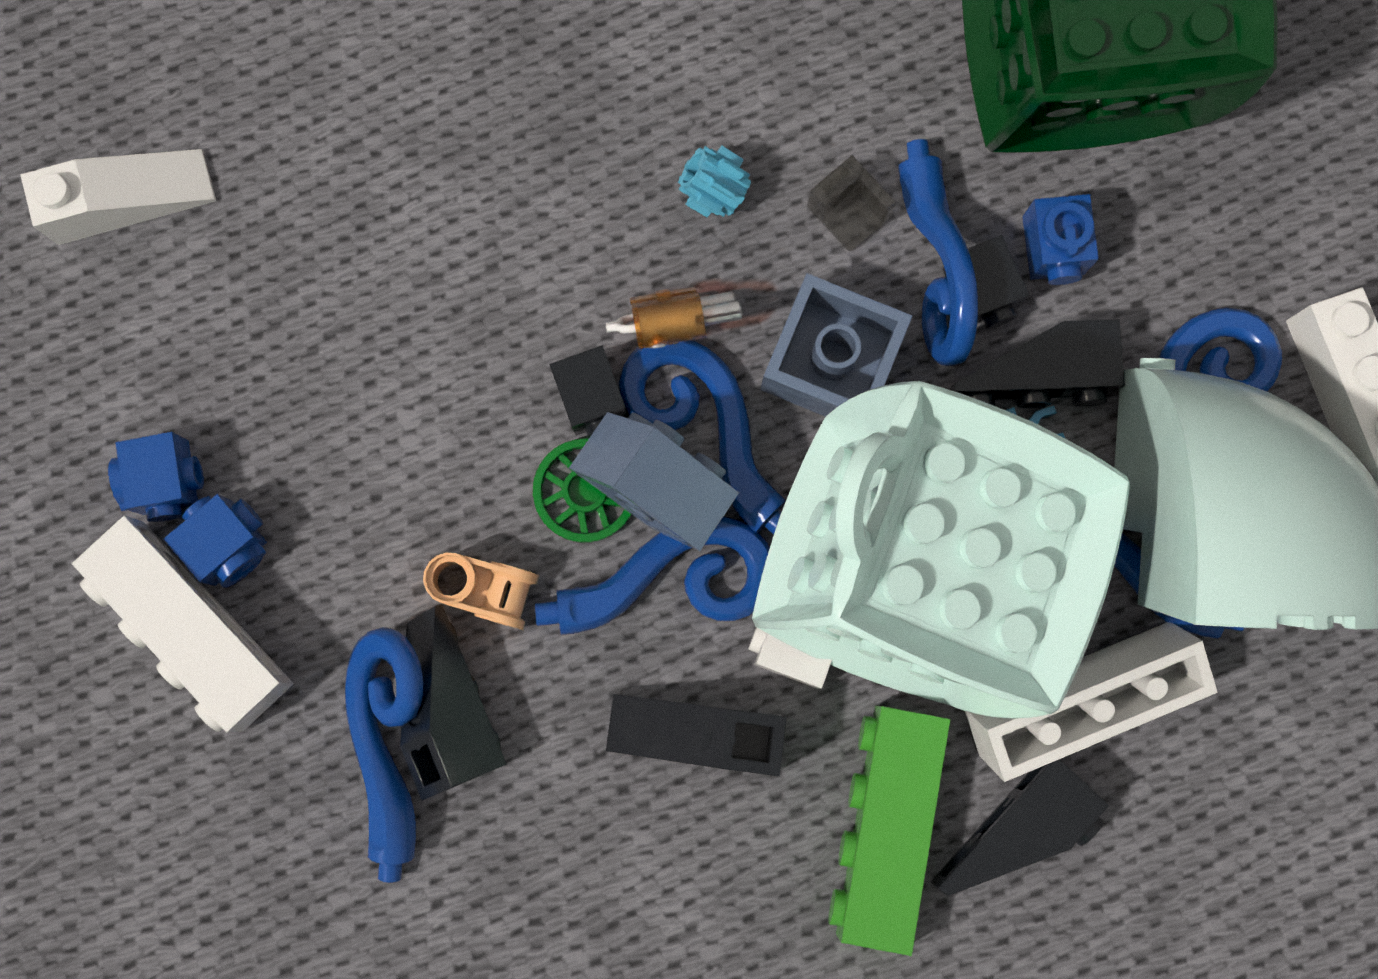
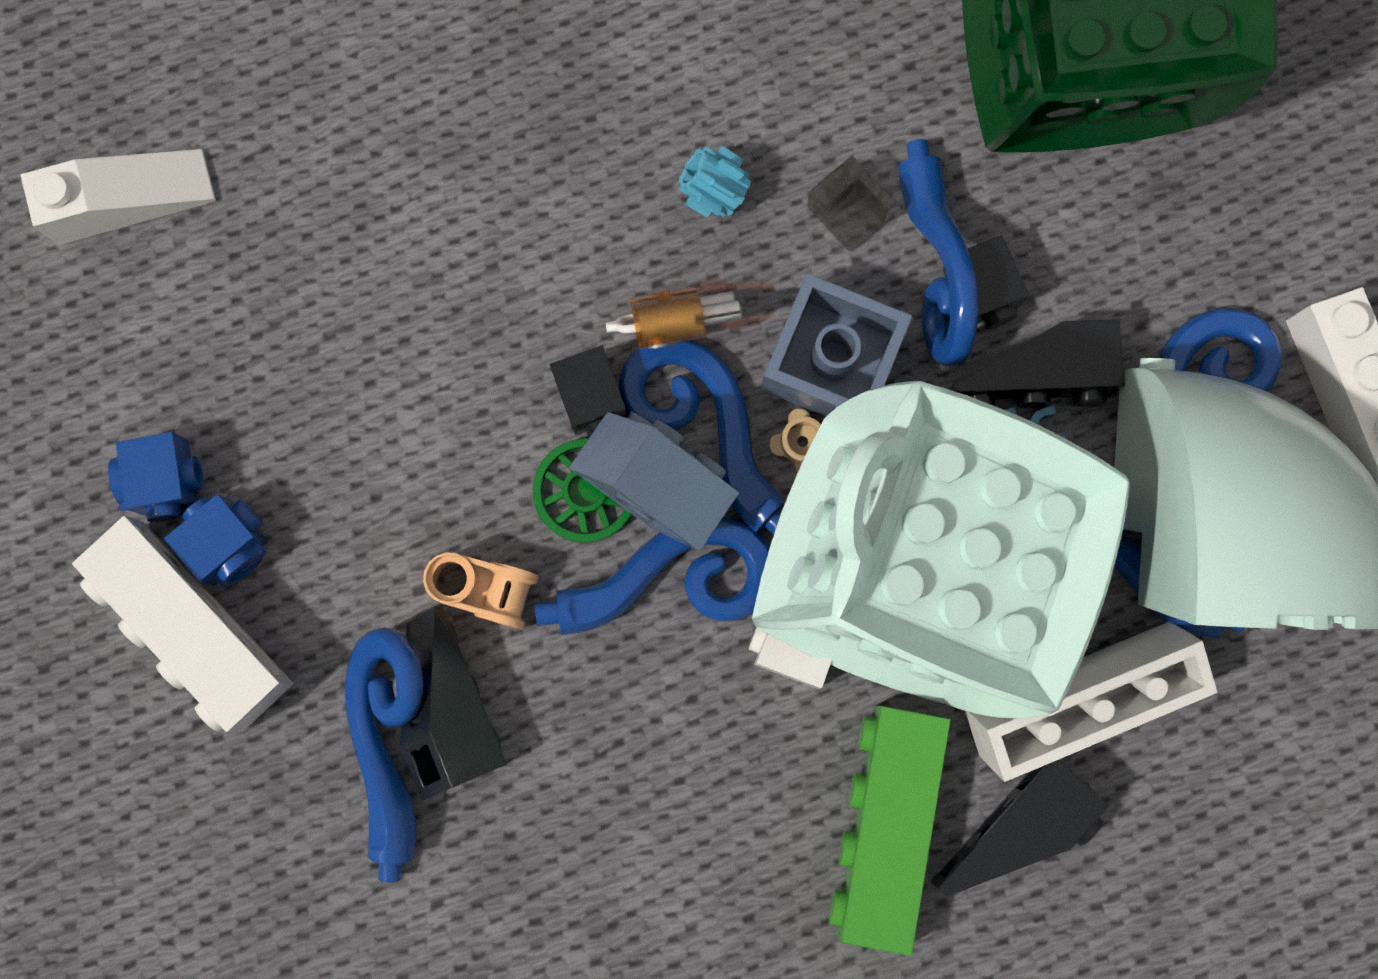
black slope [606,694,787,777] -> none
blue brick [1022,194,1099,285] -> none
none -> tan plate [769,409,821,472]

